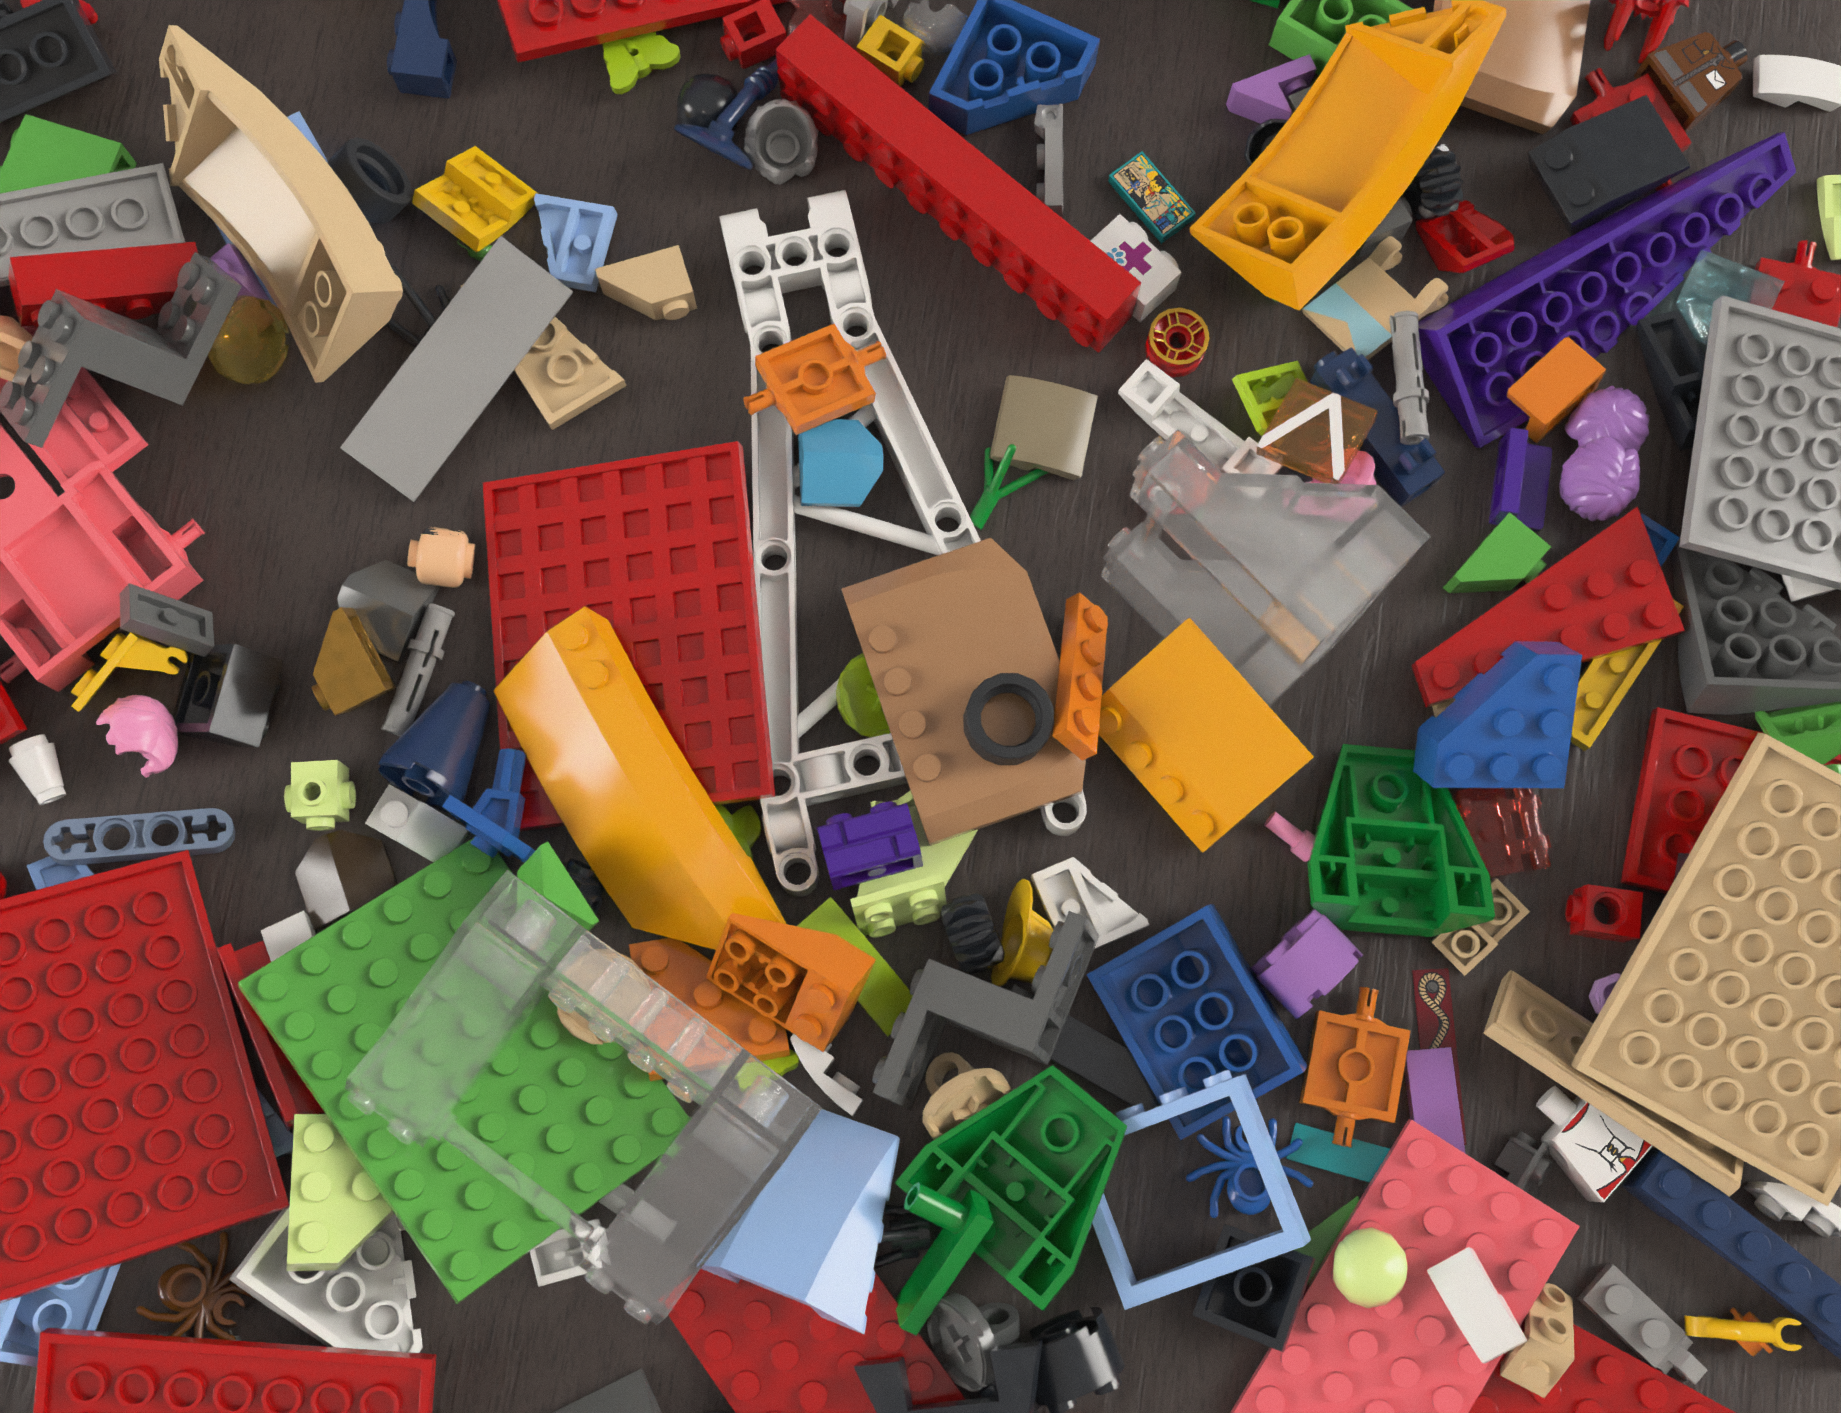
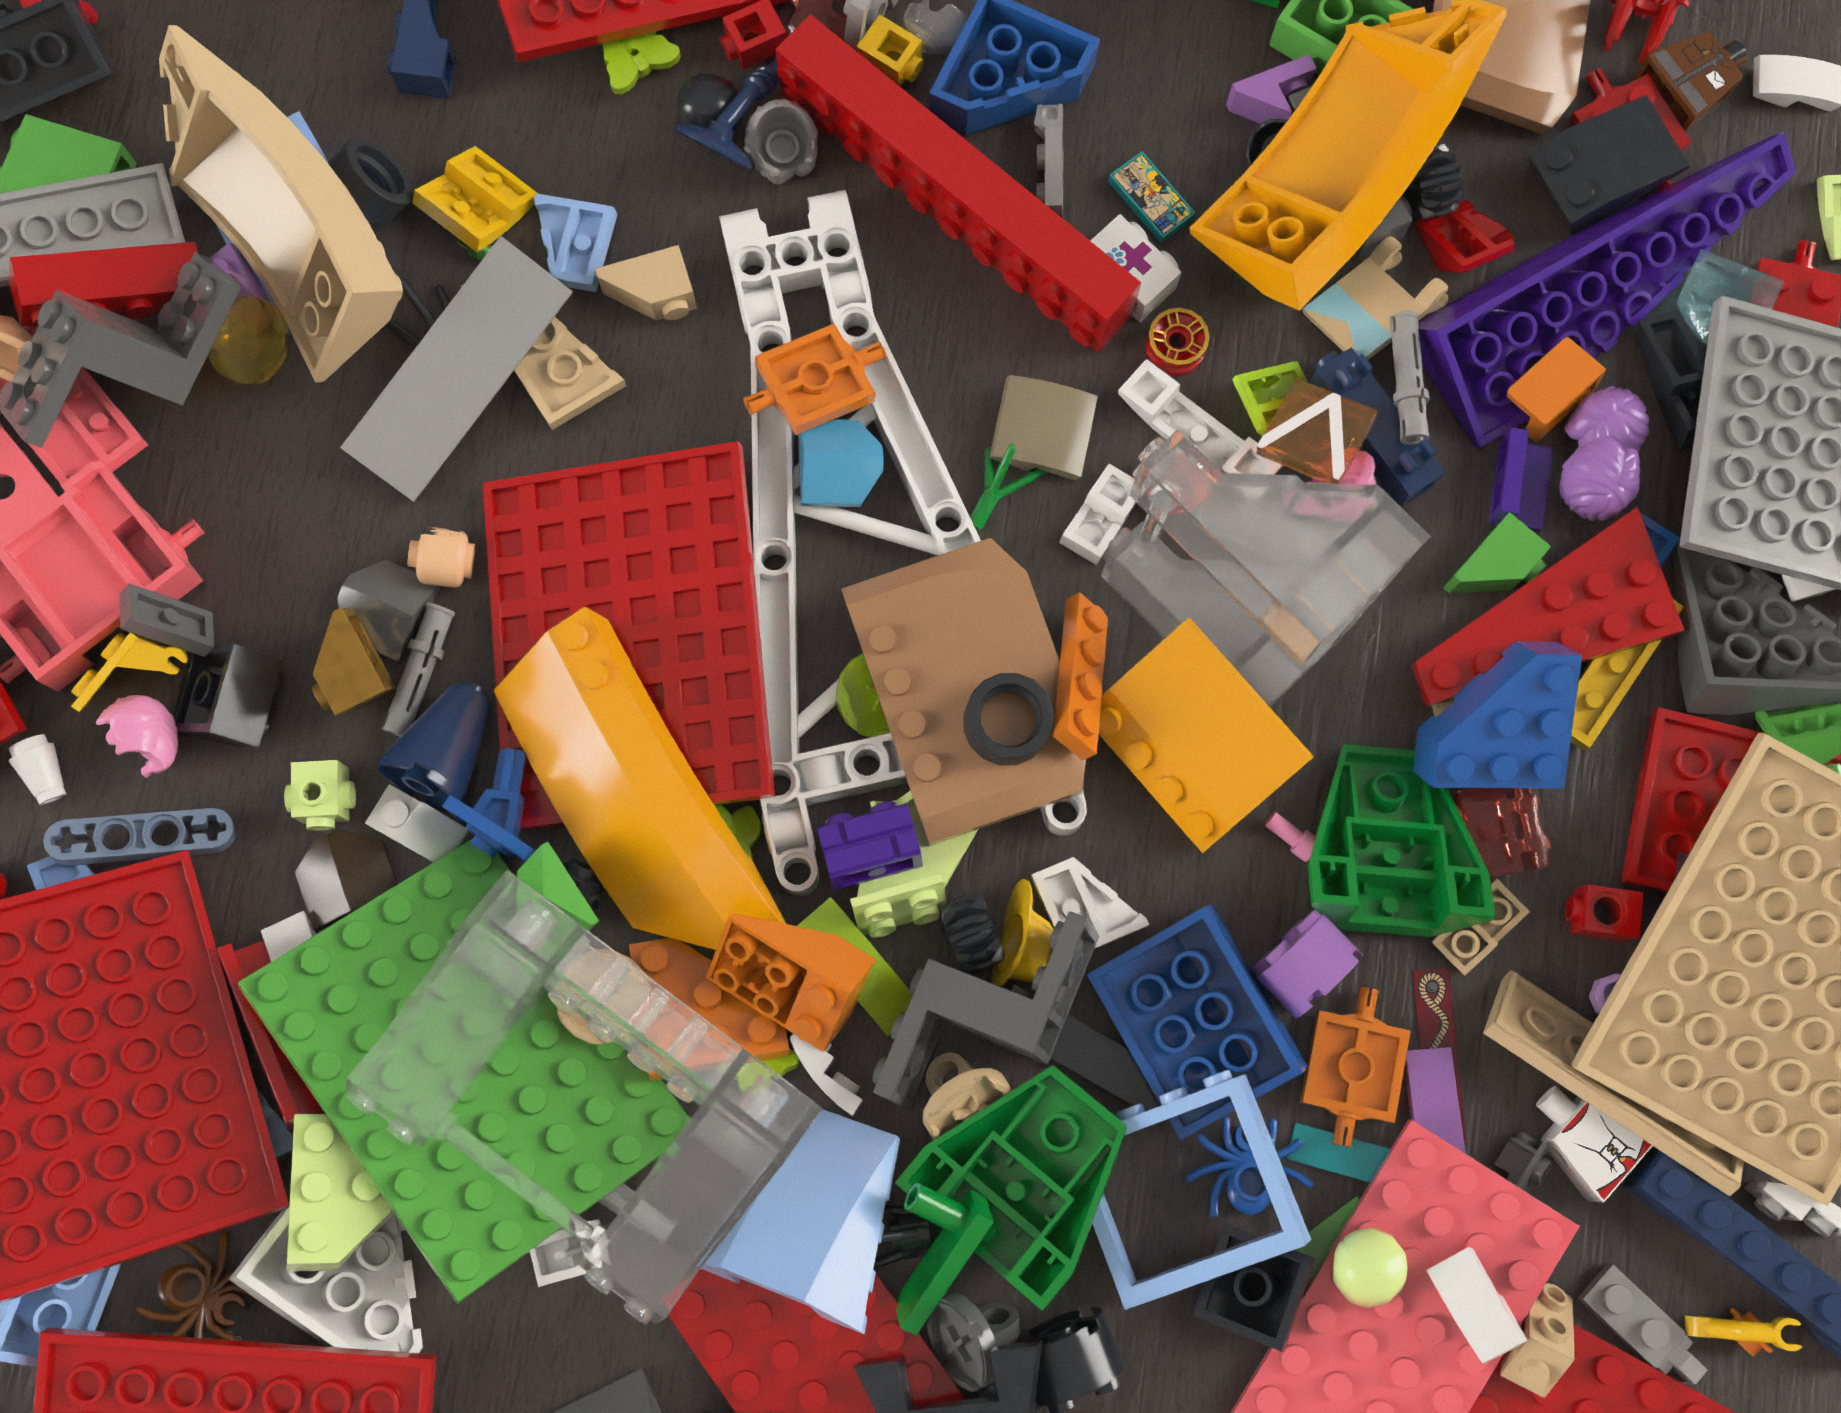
none -> white slope [1059,464,1145,565]

